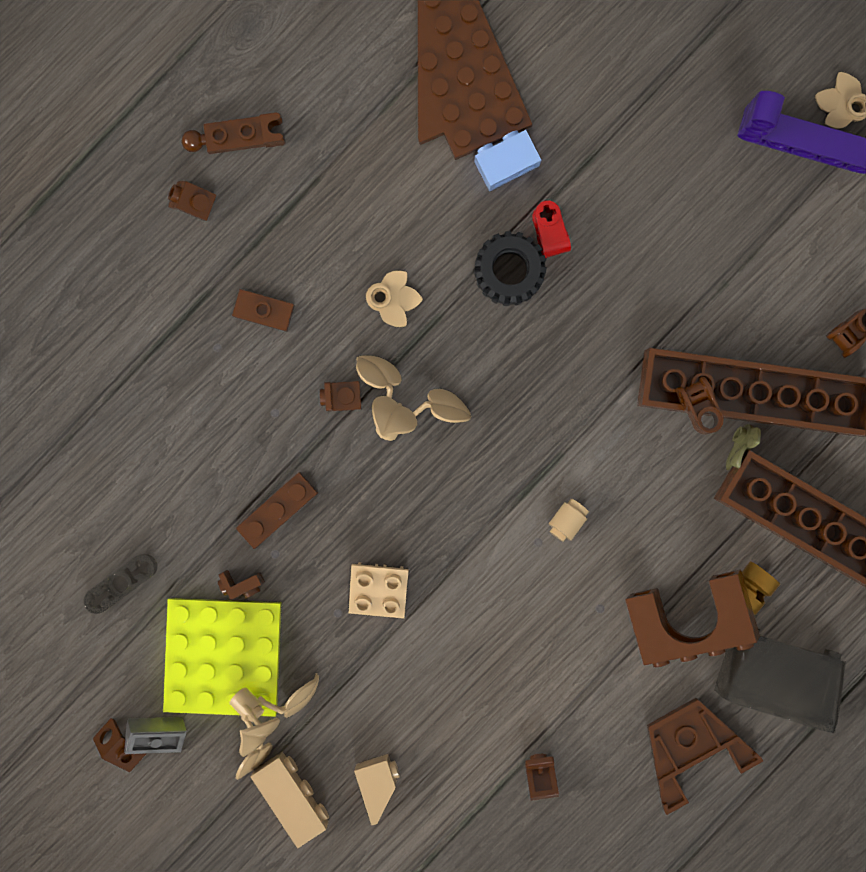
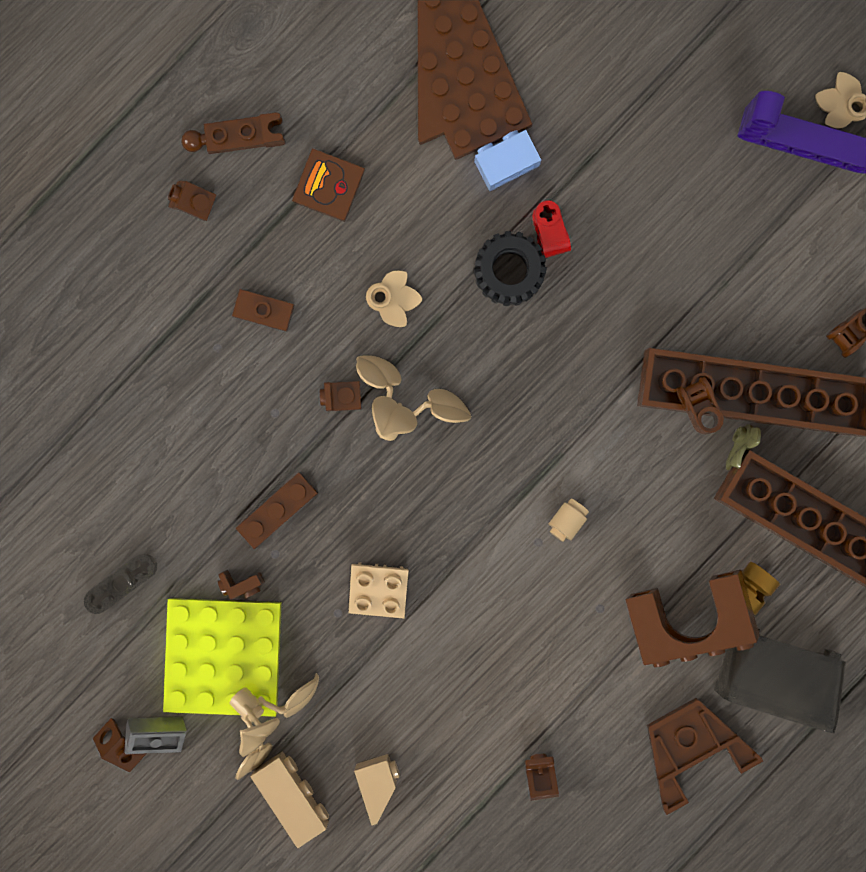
none -> reddish brown tile [292,148,365,222]

